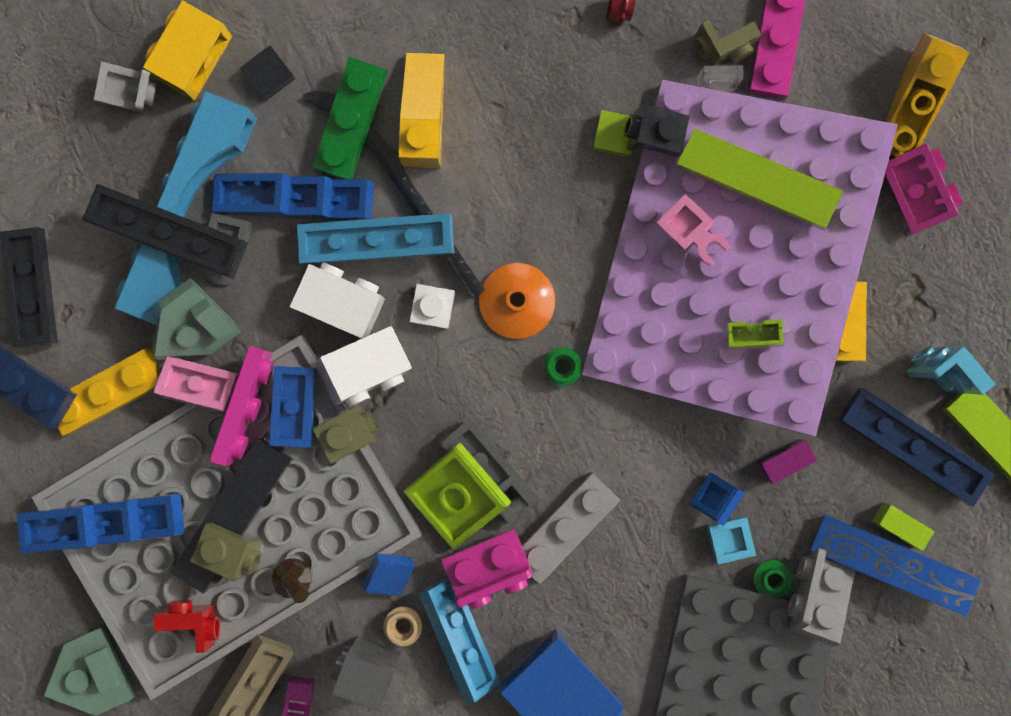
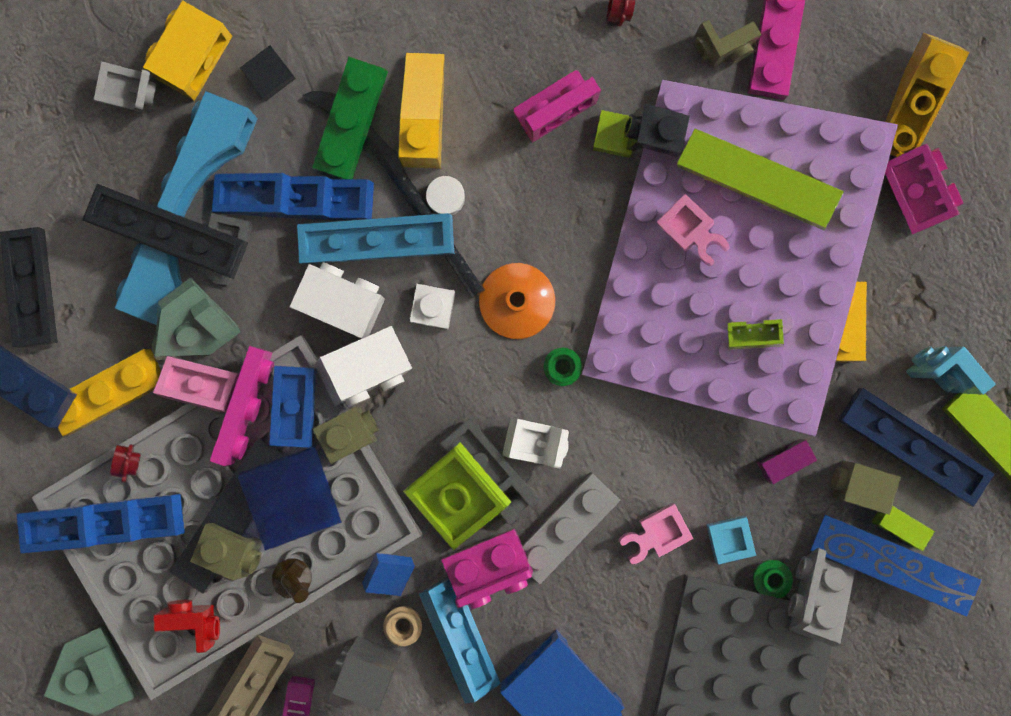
blue tile [689,472,745,526] -> none
clear tile [697,65,743,92] -> none
none -> dark red plate [110,444,141,483]
none -> clear blue plate [238,446,342,551]
none -> white tile [426,176,465,215]
none -> white bracket [502,417,569,469]
none -> dark pink bracket [514,70,601,143]
none -> bright pink plate [618,503,693,564]
none -> olive brick [831,461,901,515]

